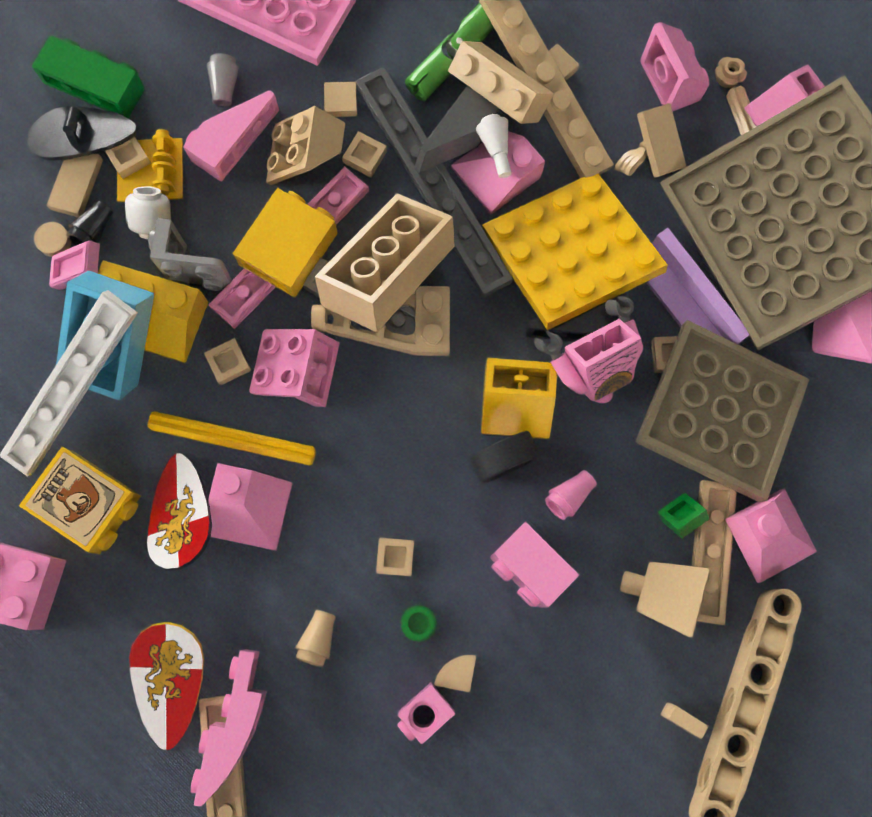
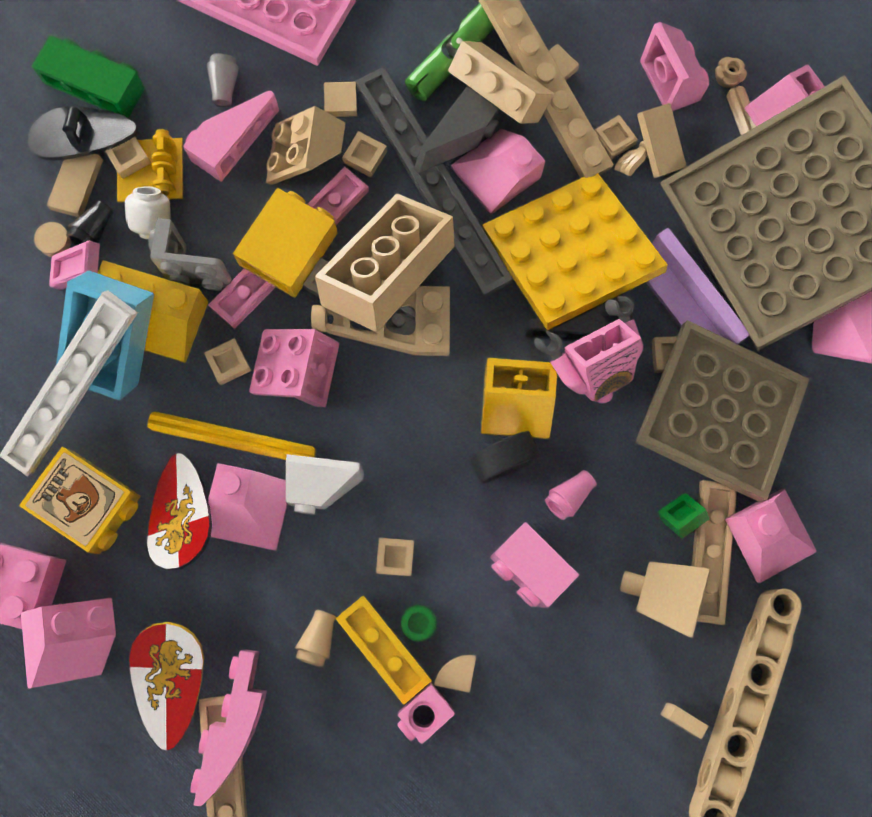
white cone [476,114,512,178] -> none
none -> bright pink slope [21,598,116,689]
none -> white slope [286,454,364,514]
none -> yellow plate [335,595,432,705]
none -> tan tile [594,115,638,159]

